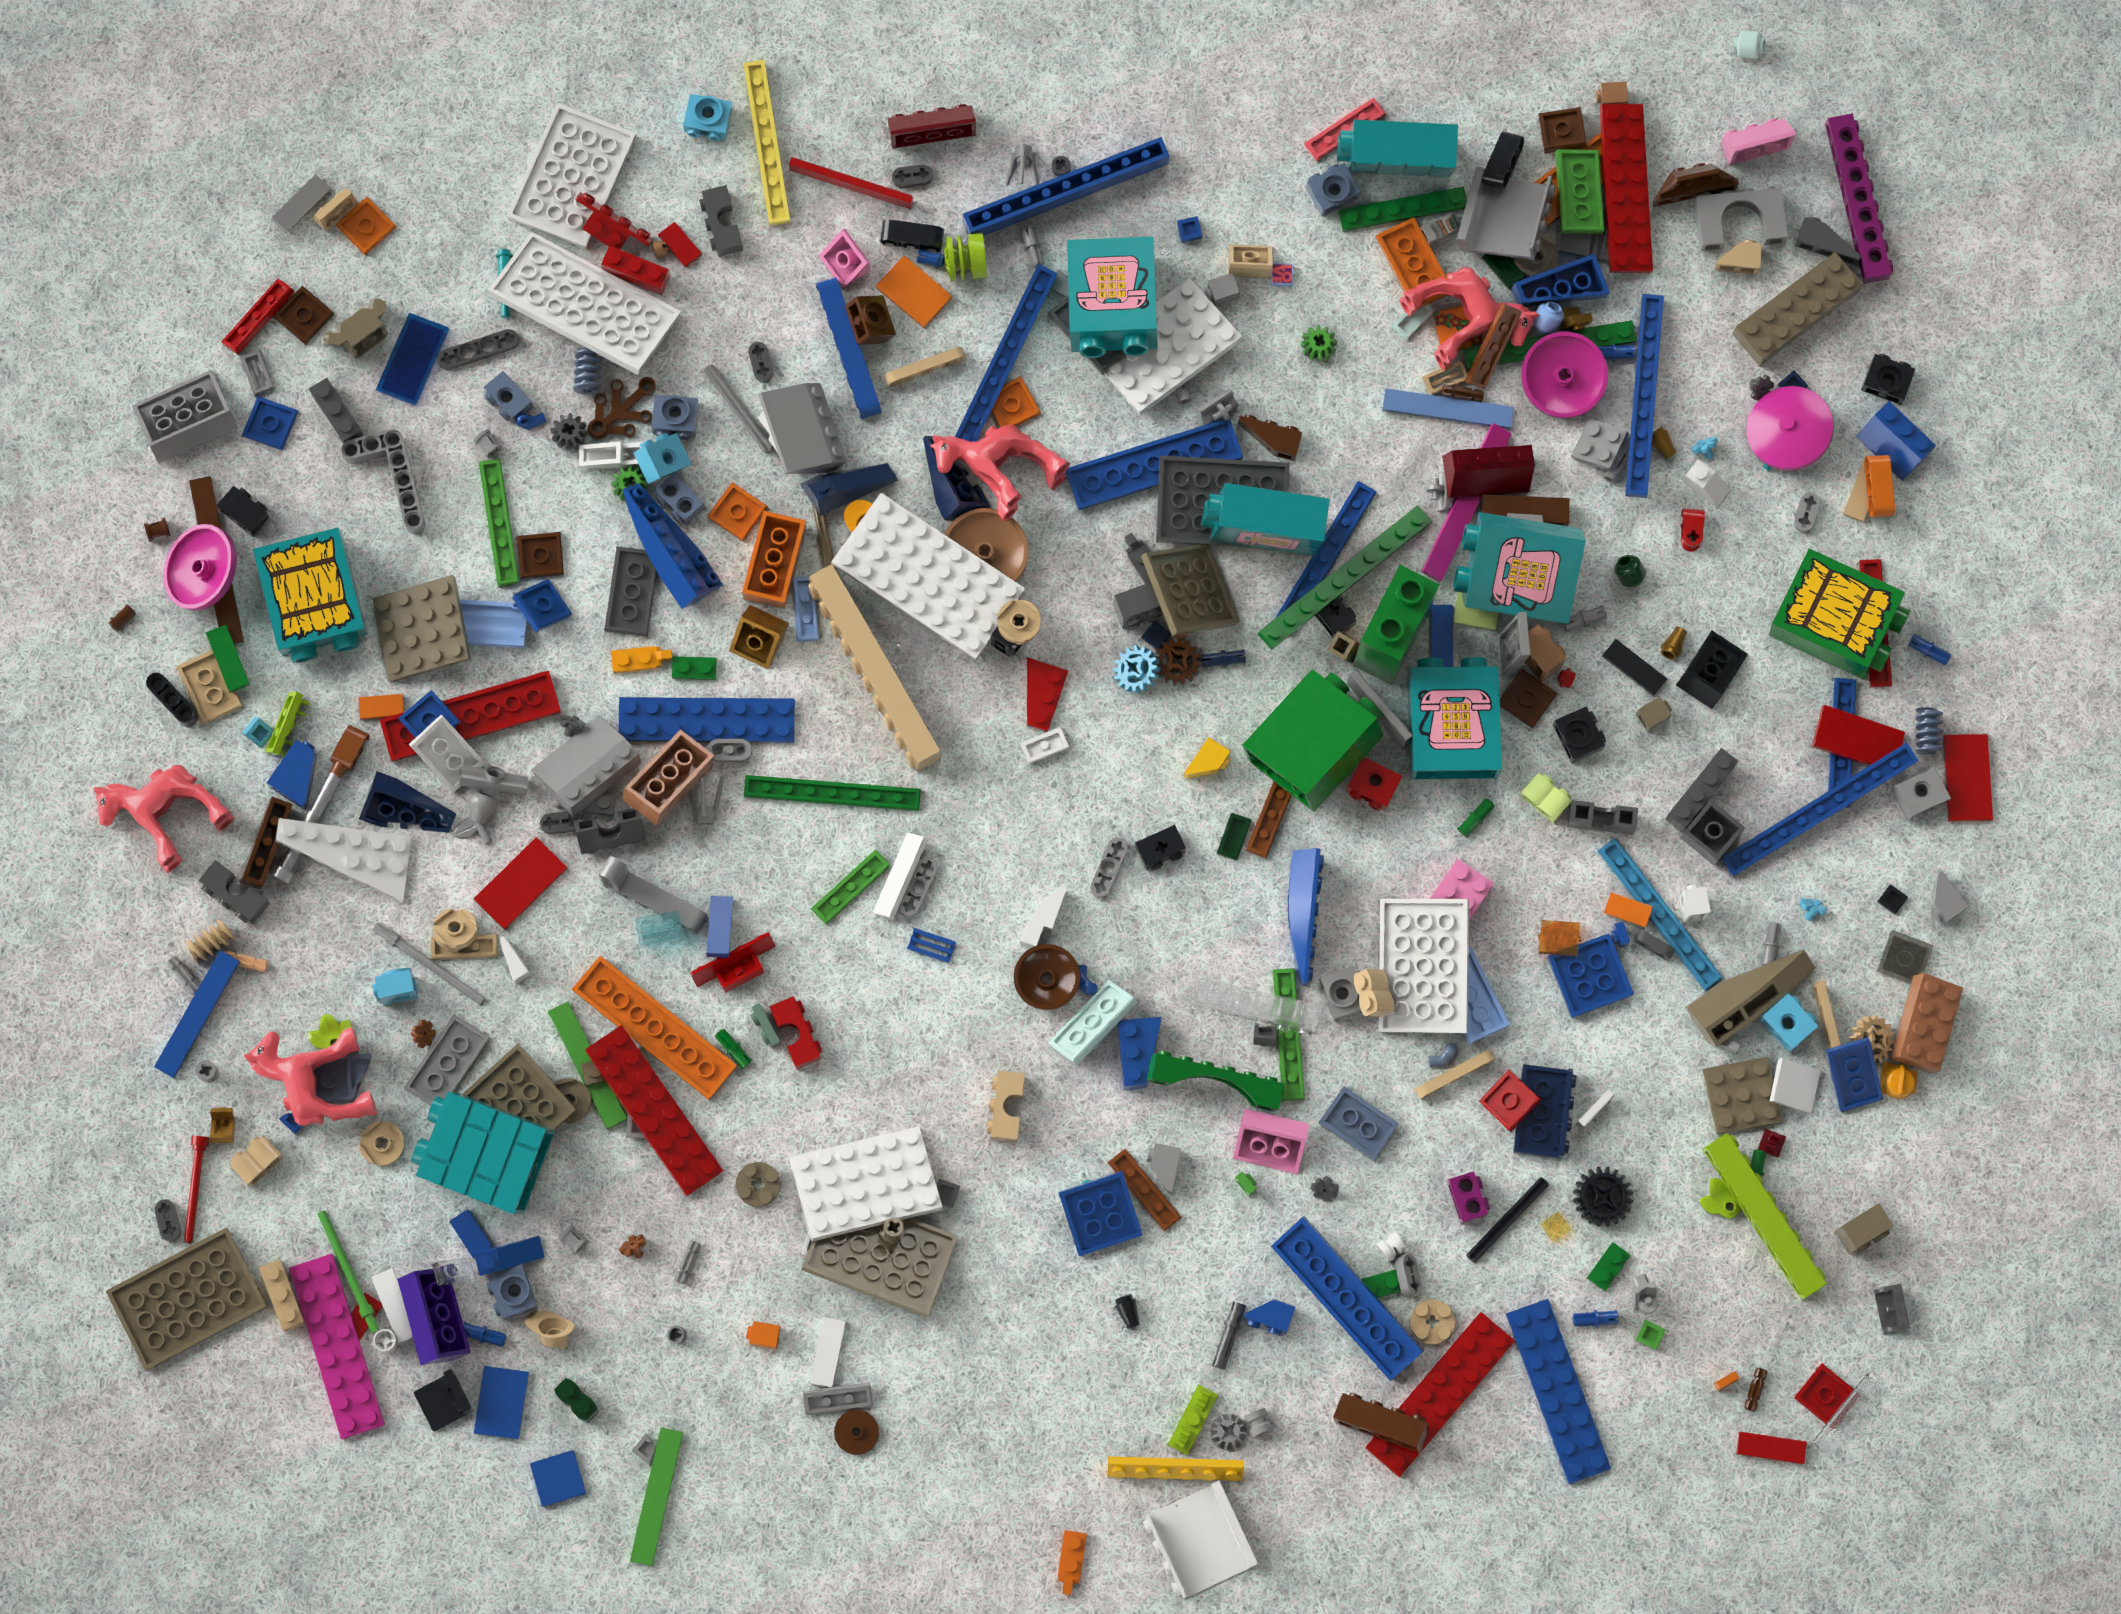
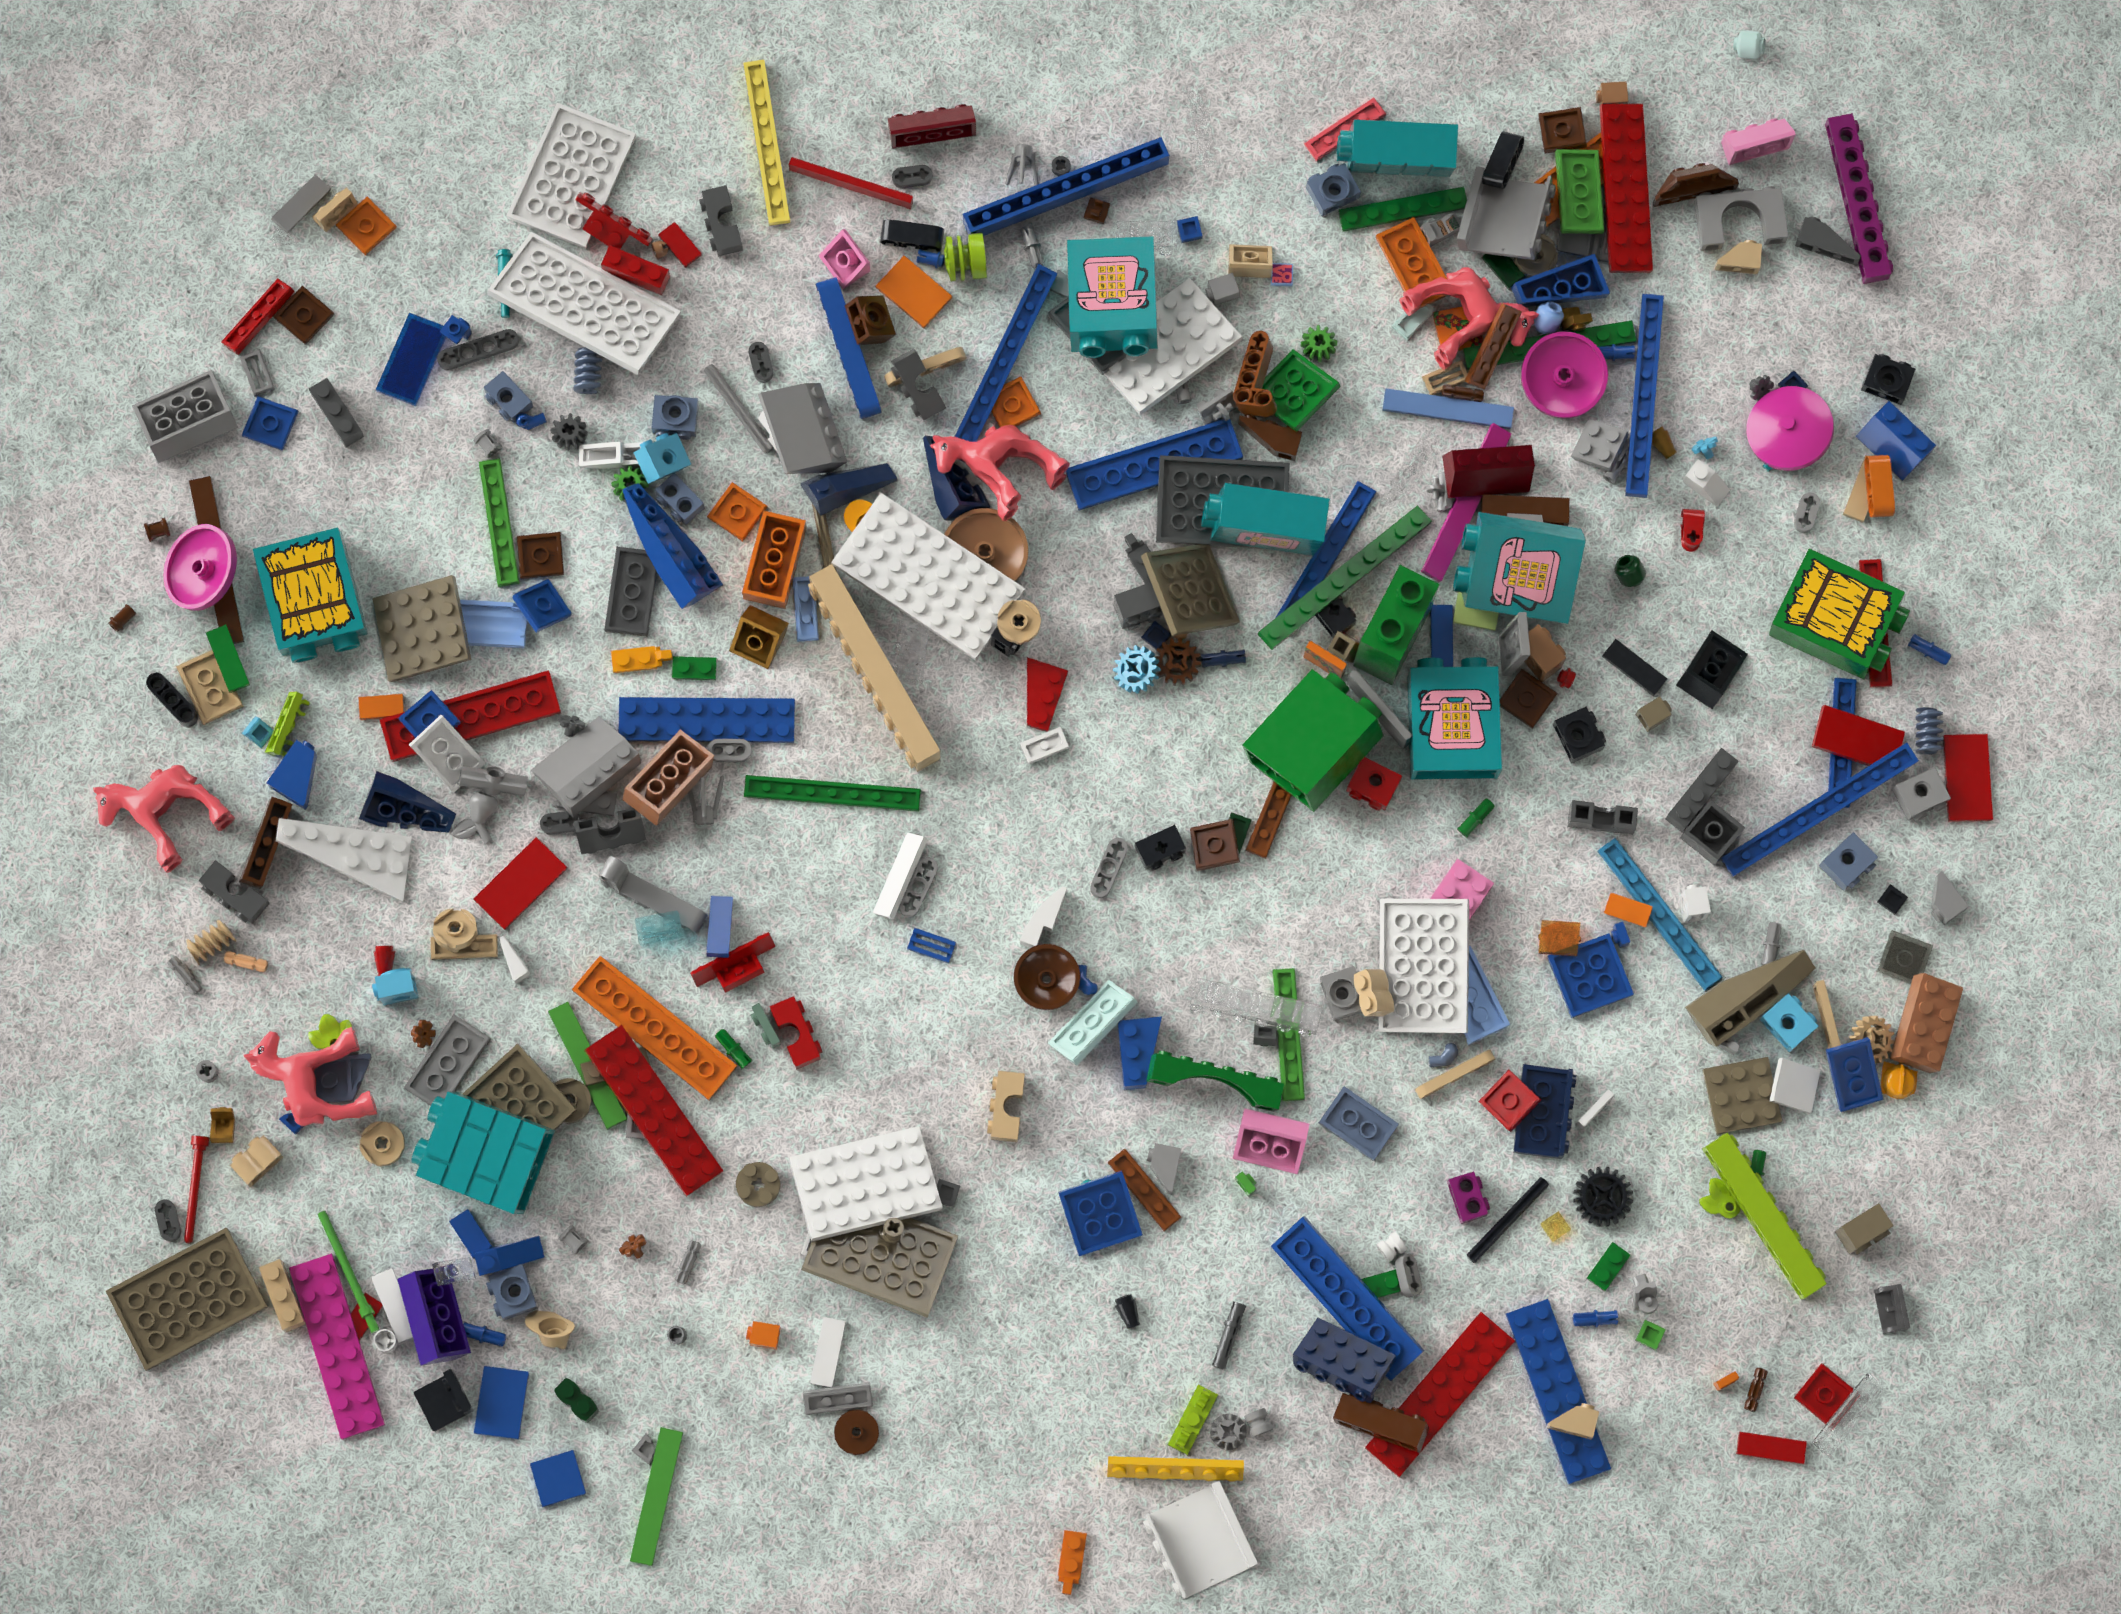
blue tile [154,950,241,1078] -> none
black brick [217,486,269,537] -> none
piece [269,725,370,885] -> none
dark tan slope [323,299,389,359] -> none
light grey beam [341,429,425,534] -> none
light grey bar [373,923,486,1005] -> none
reddish brown plant [588,377,656,440] -> none
medium azure brick [683,94,733,141] -> none
bright green tile [811,849,891,925] -> none
yellow slope [1184,737,1231,779] -> none
blue slope [1243,1299,1295,1336] -> none
wedge [1288,848,1324,986] -> none
dark grey plant [1311,1176,1339,1202] -> none
tan plate [1410,1299,1455,1345] -> none
yellowish green brick [1520,773,1572,824] -> none
light grey pin [1562,605,1607,632] -> none
dark grey beam [1633,930,1675,961] -> none
pearl gold cone [1660,627,1687,660] -> none
dark tan brick [1732,252,1863,366] -> none
dark red tile [1757,1128,1786,1158] -> none
medium azure plant [1799,898,1827,921] -> none
none -> red cone [373,946,396,976]
none -> blue bracket [440,315,472,344]
none -> dark grey arch [890,349,946,420]
none -> reddish brown tile [1084,197,1110,225]
none -> reddish brown tile [1190,819,1240,871]
none -> dark orange beam [1233,331,1277,417]
none -> green plate [1262,349,1341,432]
none -> dark blue bracket [1293,1318,1396,1403]
none -> orange tile [1303,641,1347,678]
none -> tan slope [1547,1403,1599,1440]
none -> sand blue brick [1819,832,1878,891]

